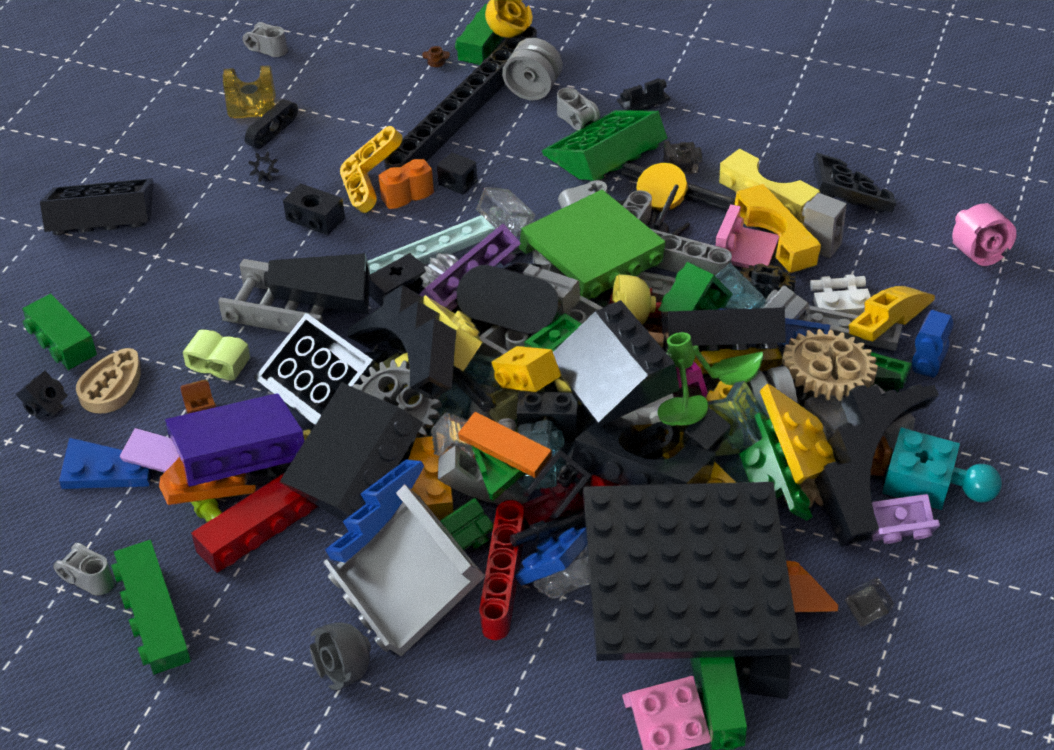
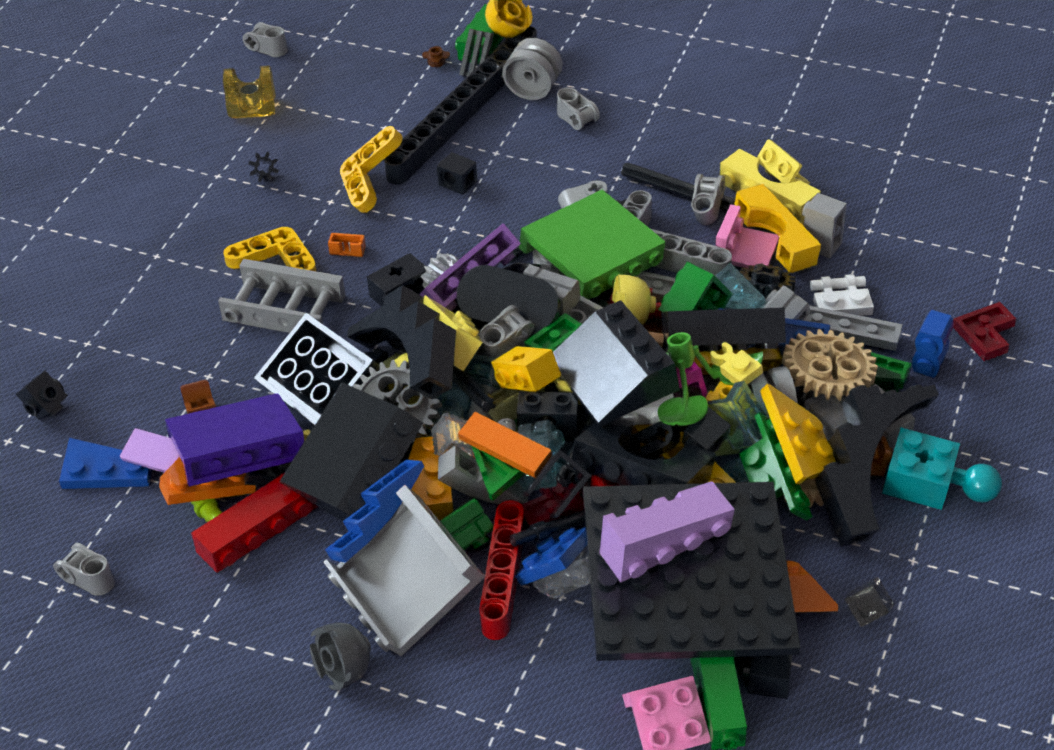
green brick [22,294,97,370] -> none
black slope [40,178,153,235] -> none
tan piece [76,348,141,413] -> none
green wedge [111,539,191,675] -> none
yellowish green brick [183,330,250,380] -> none
black beam [245,99,298,149] -> none
black slope [264,253,370,314] -> none
black brick [283,183,345,235] -> none
light aqua tile [368,215,496,274] -> none
orange brick [378,159,434,209] -> none
clear brick [476,187,536,236] -> none
green slope [541,110,667,182] -> none
black hinge [617,78,670,111] -> none
yellow tile [636,163,688,212] -> none
black plant [648,184,690,236] -> none
clear smoke brick [664,141,702,174] -> none
black plate [813,153,896,213] -> none
yellow slope [849,286,935,342] -> none
lavender bracket [872,494,940,544] -> none
bright pink brick [952,203,1016,266] -> none
none -> yellow beam [223,227,316,271]
none -> orange piece [328,233,366,257]
none -> dark grey tile [459,28,494,77]
none -> light grey piece [479,305,535,359]
none -> lavender wedge [600,481,734,582]
none -> light grey piece [691,174,725,225]
none -> light yellow plate [710,342,763,389]
none -> light yellow bracket [757,140,810,185]
none -> dark red plate [953,302,1016,361]

